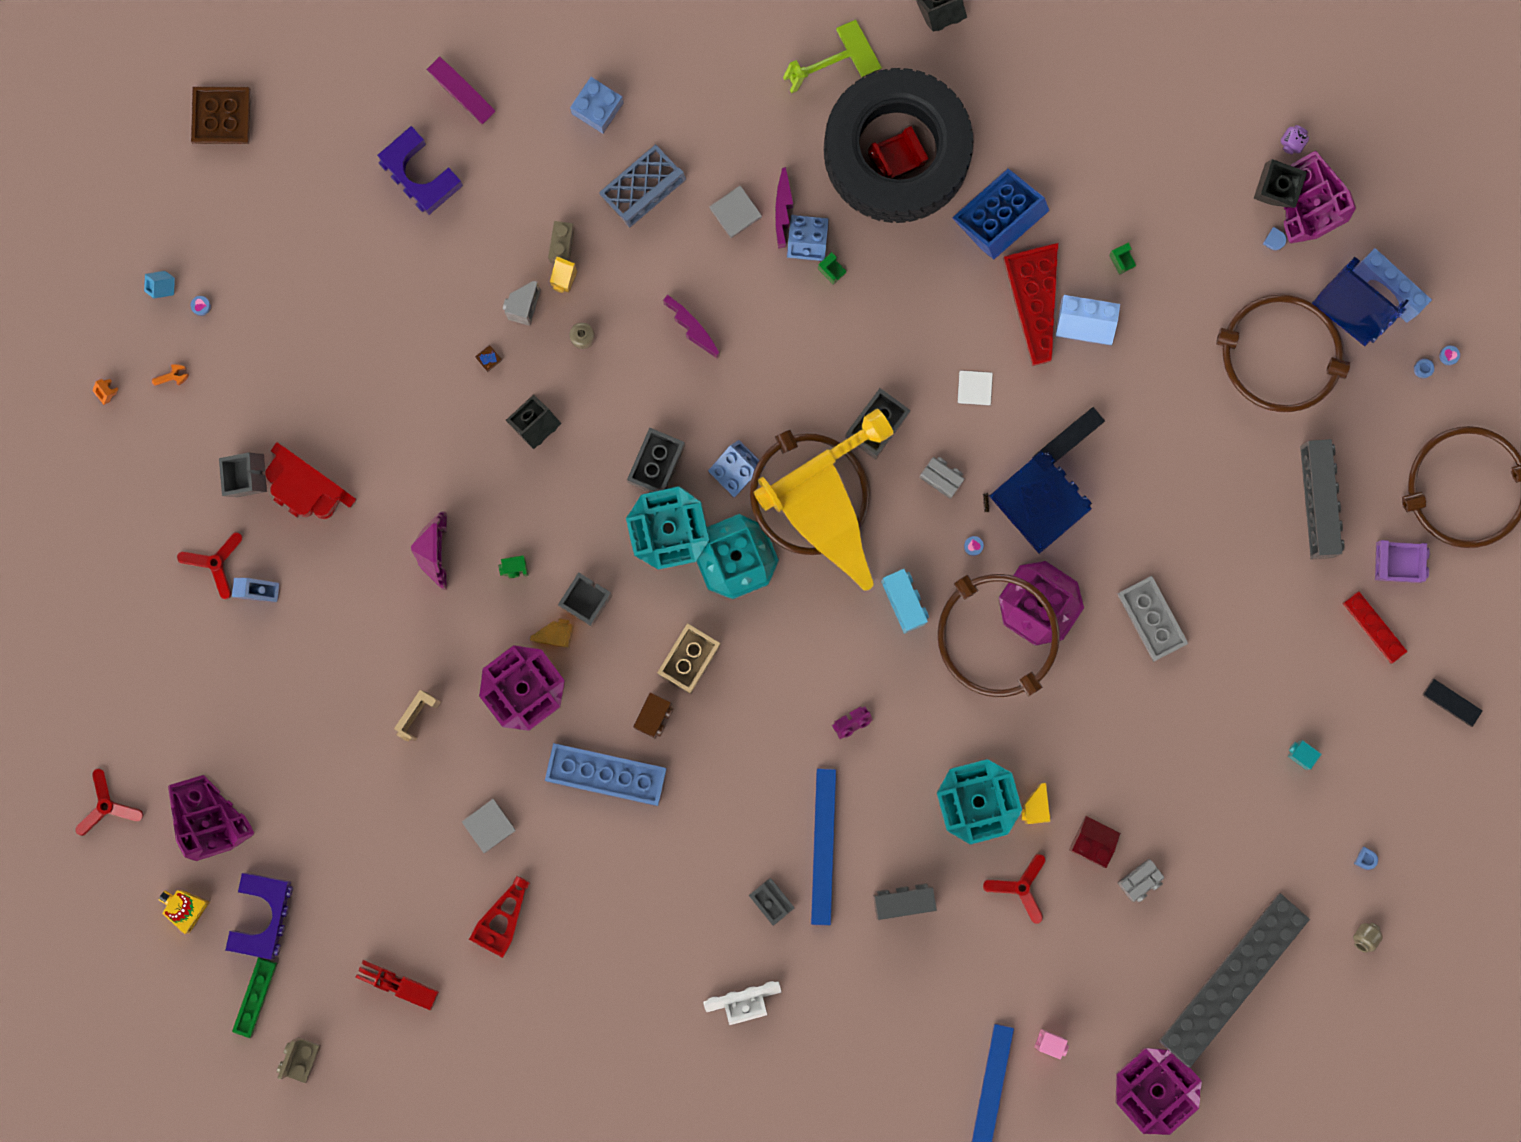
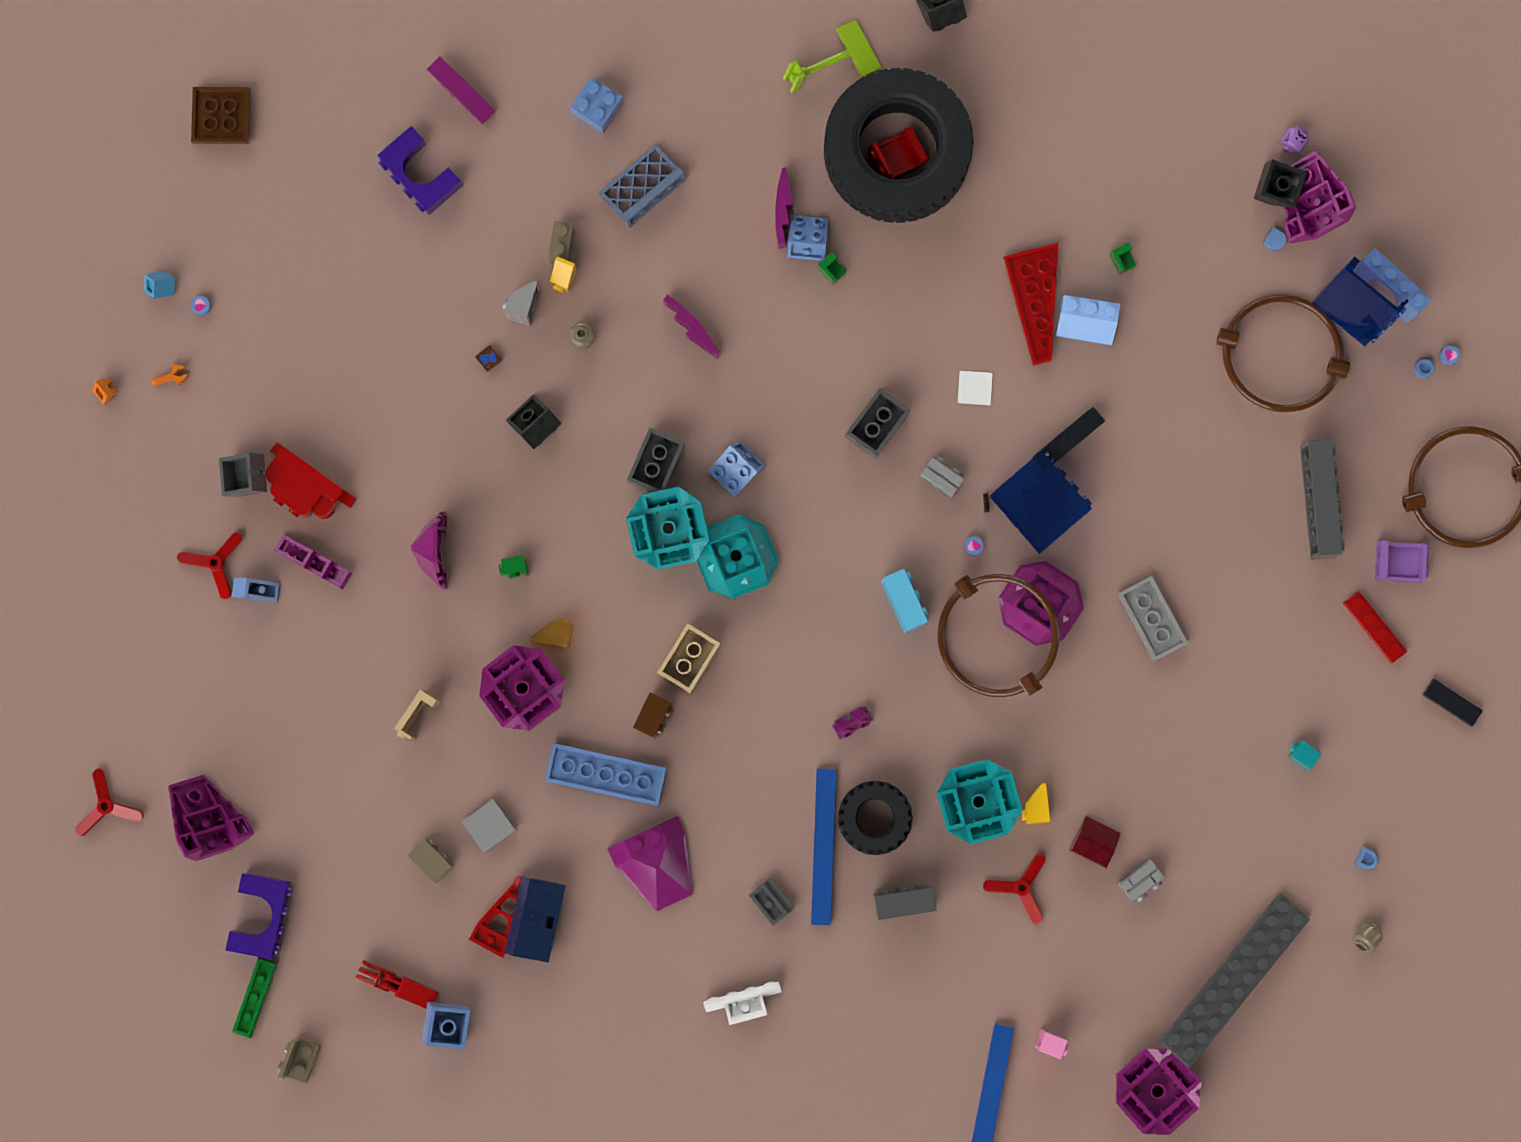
yellow torso [159,890,210,934] -> none
dark grey piece [558,572,612,627] -> none
light grey tile [709,186,762,238] -> none
reddish brown piece [750,429,870,555] -> none
yellow flag [753,409,894,591] -> none
blue slope [952,169,1050,260] -> none
none -> magenta slope [274,535,352,589]
none -> dark tan brick [407,839,454,883]
none -> medium blue brick [422,1002,471,1049]
none -> dark blue brick [505,876,566,963]
none -> magenta wedge [608,816,692,911]
none -> black tyre [838,781,913,855]

